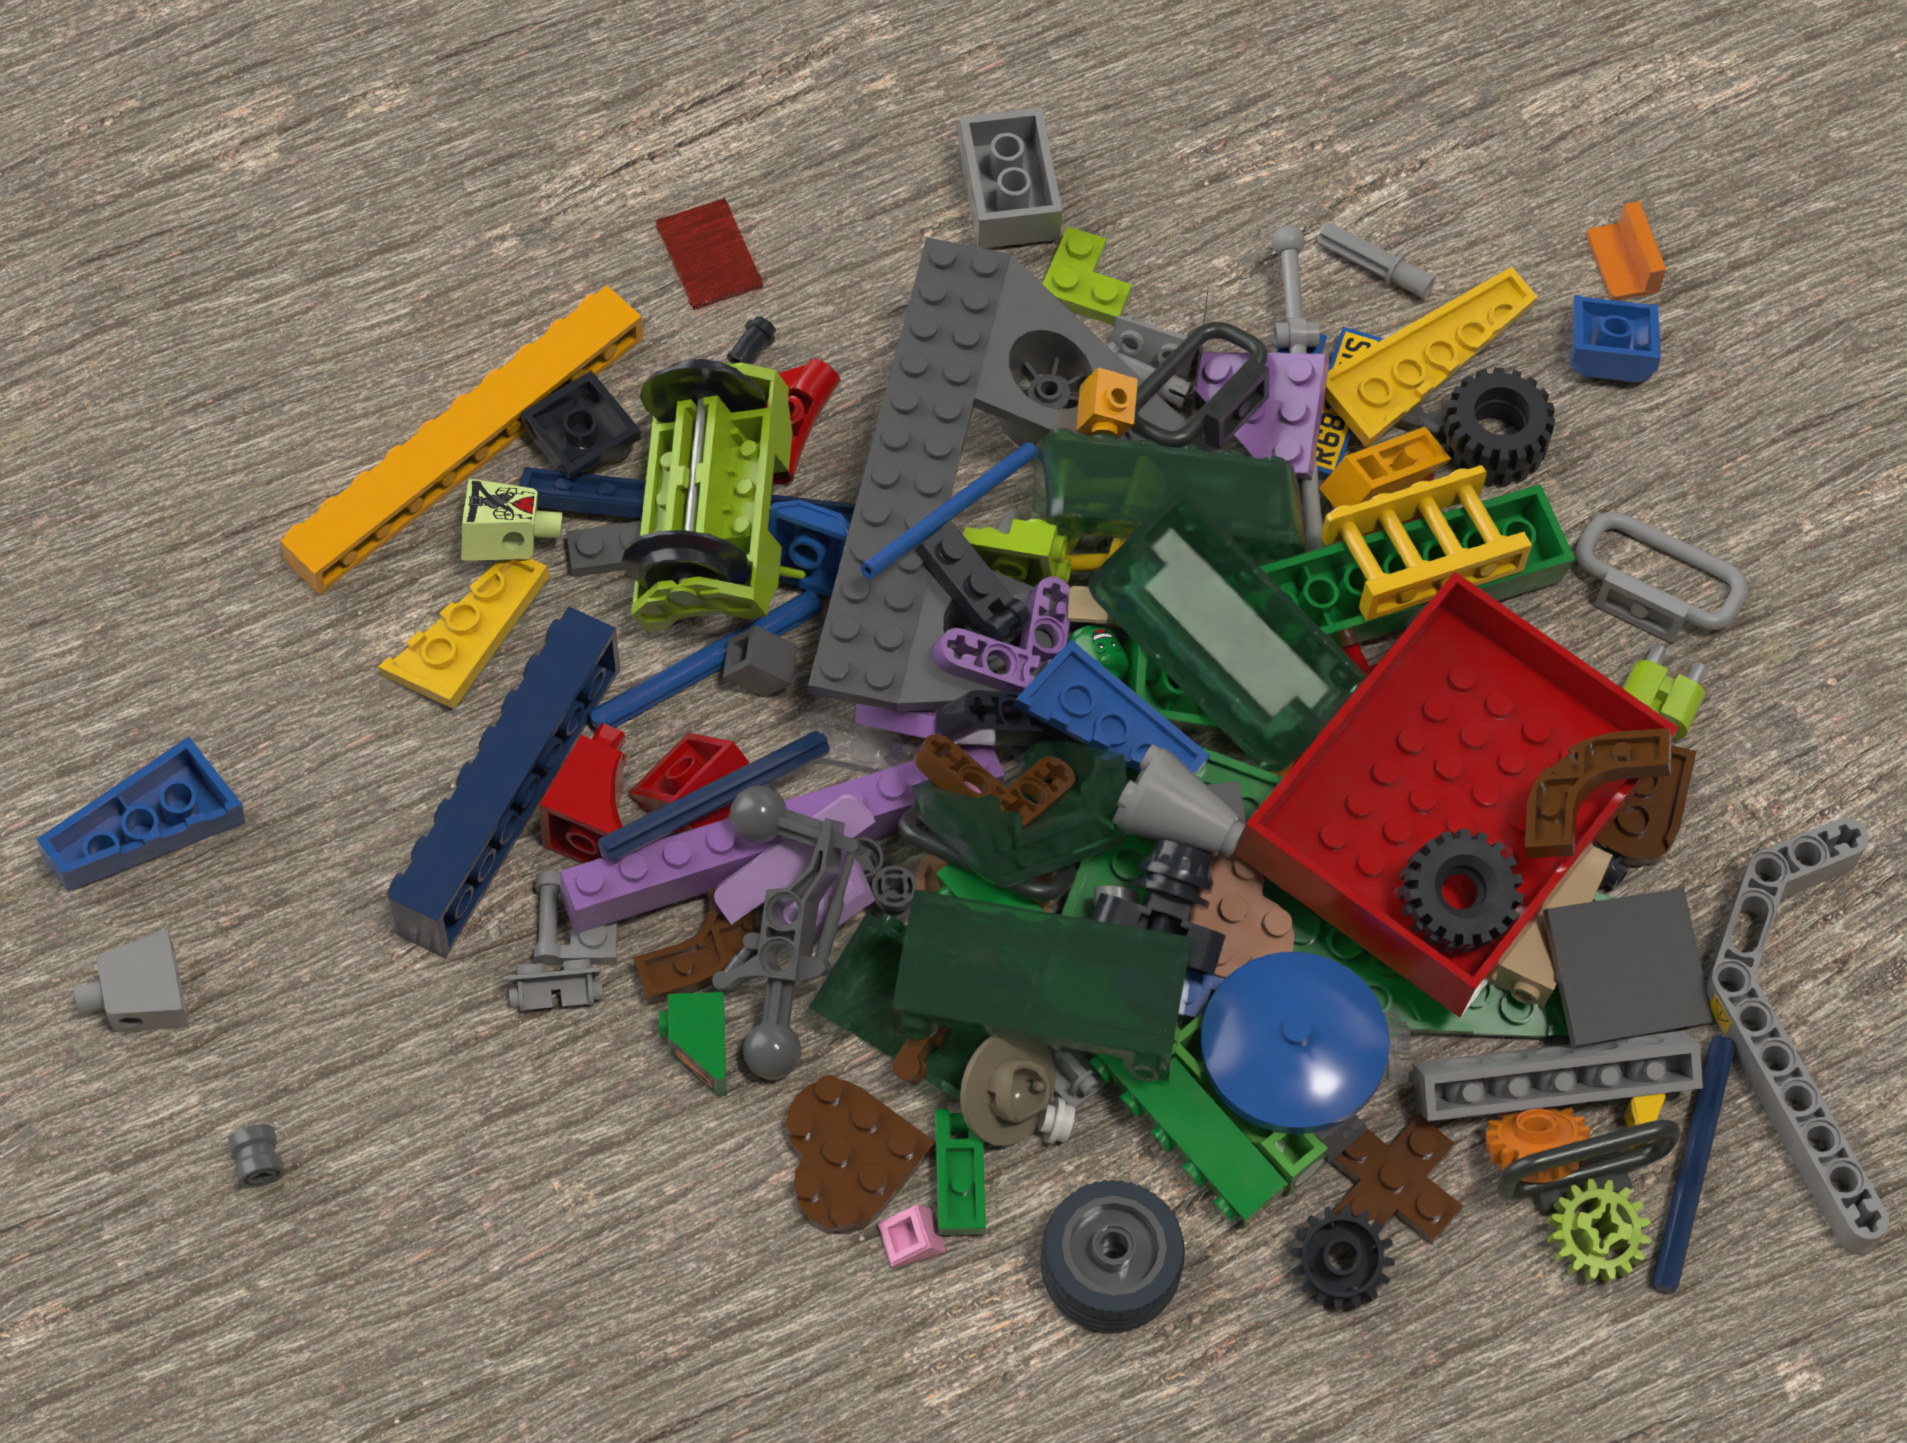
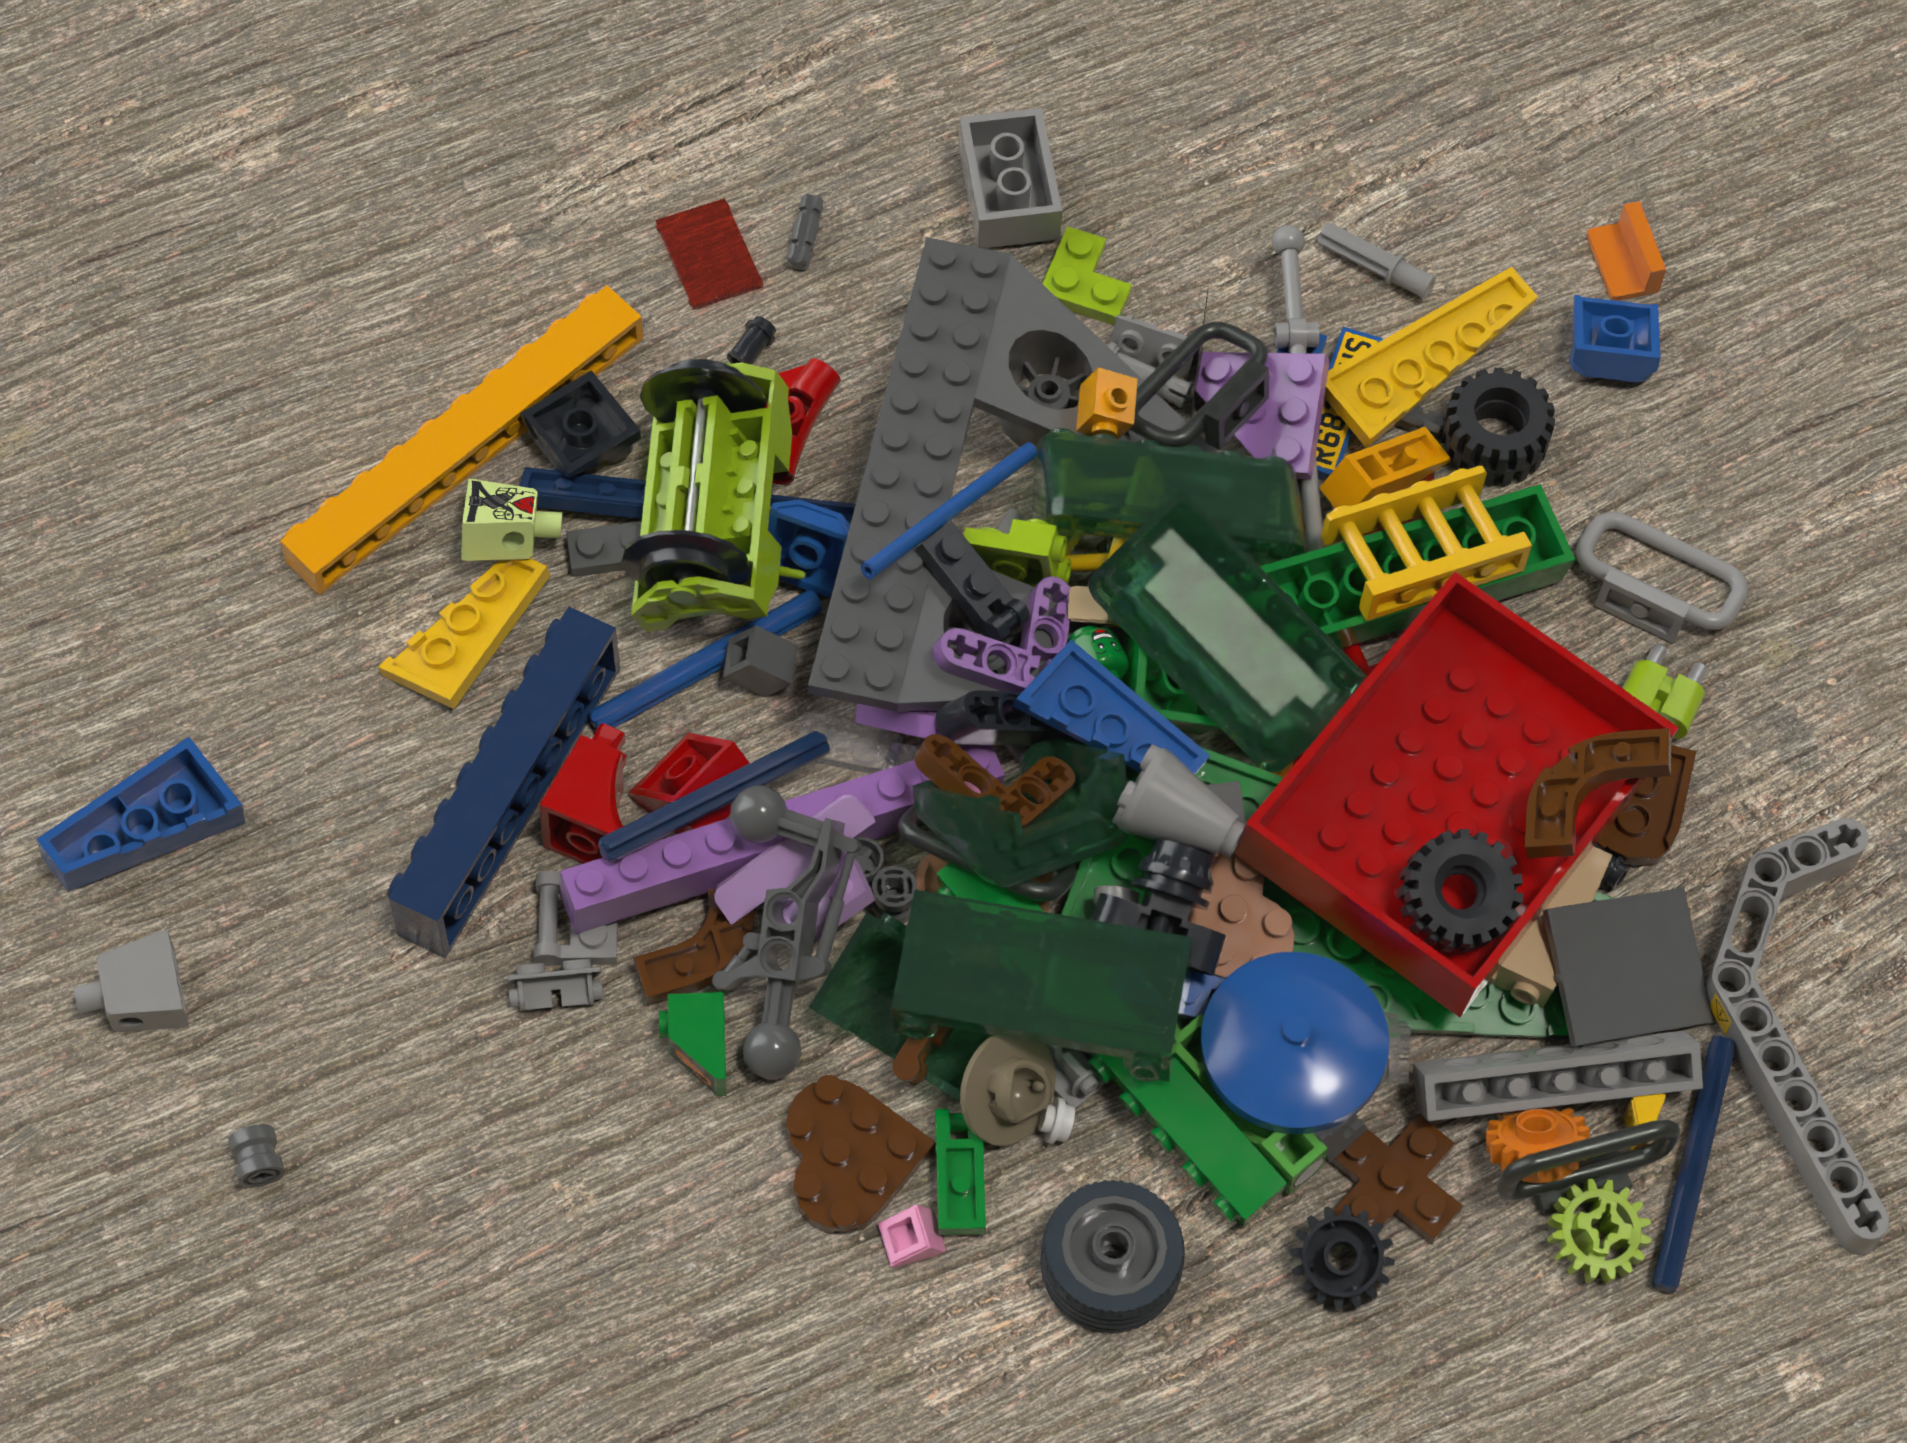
none -> dark grey axle [787,194,823,271]

